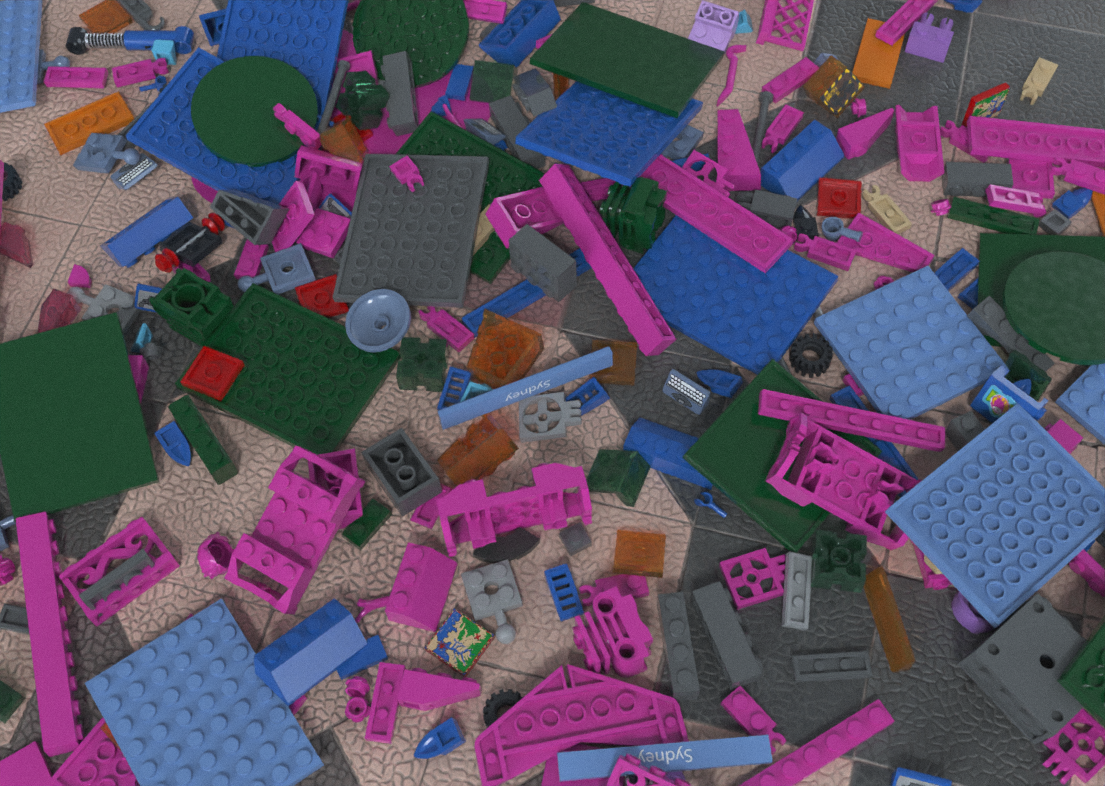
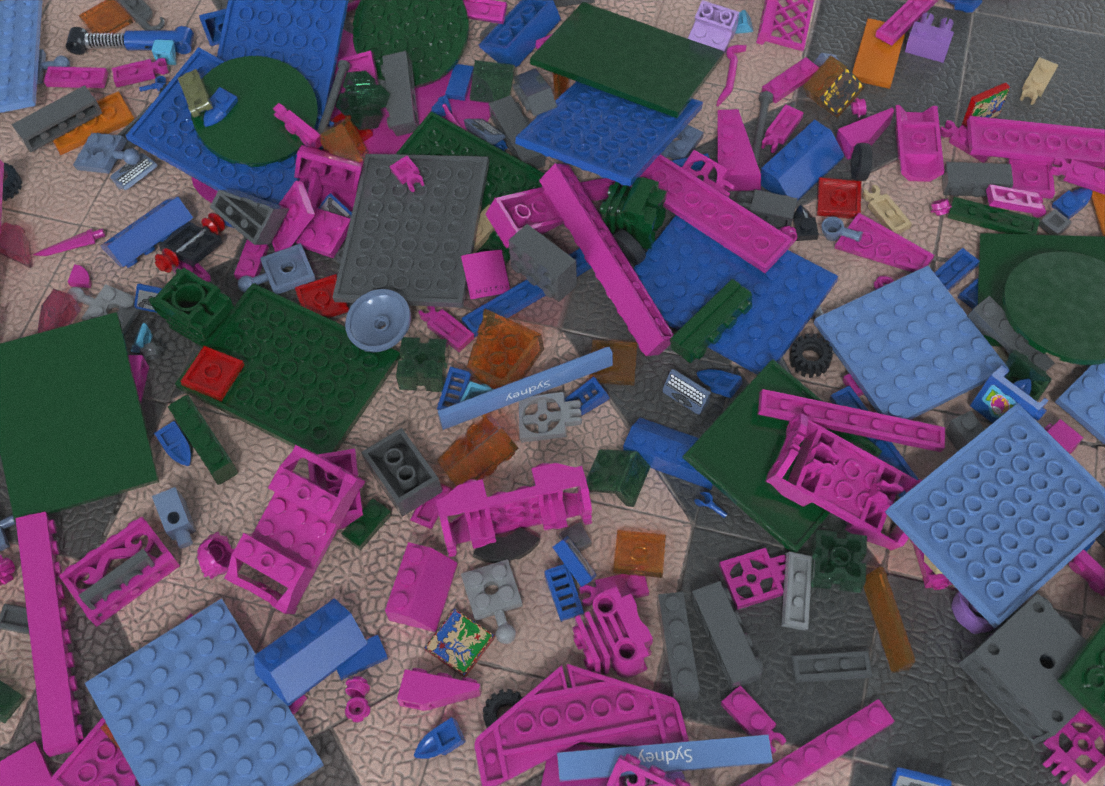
dark pink bar [355,596,389,623] -> none
dark pink plate [365,662,406,744] -> none
dark pink plate [794,234,857,271] -> none
none -> dark grey brick [12,85,102,153]
none -> dark pink bar [33,228,106,256]
none -> sand blue torso [152,487,196,549]
none -> olive plate [178,69,213,118]
none -> blue plate [204,87,238,127]
none -> dark pink slope [461,250,510,299]
none -> blue slope [552,535,597,587]
none -> black tyre [613,229,646,265]
none -> dark green brick [670,279,753,363]
none -> black tyre [851,143,873,181]

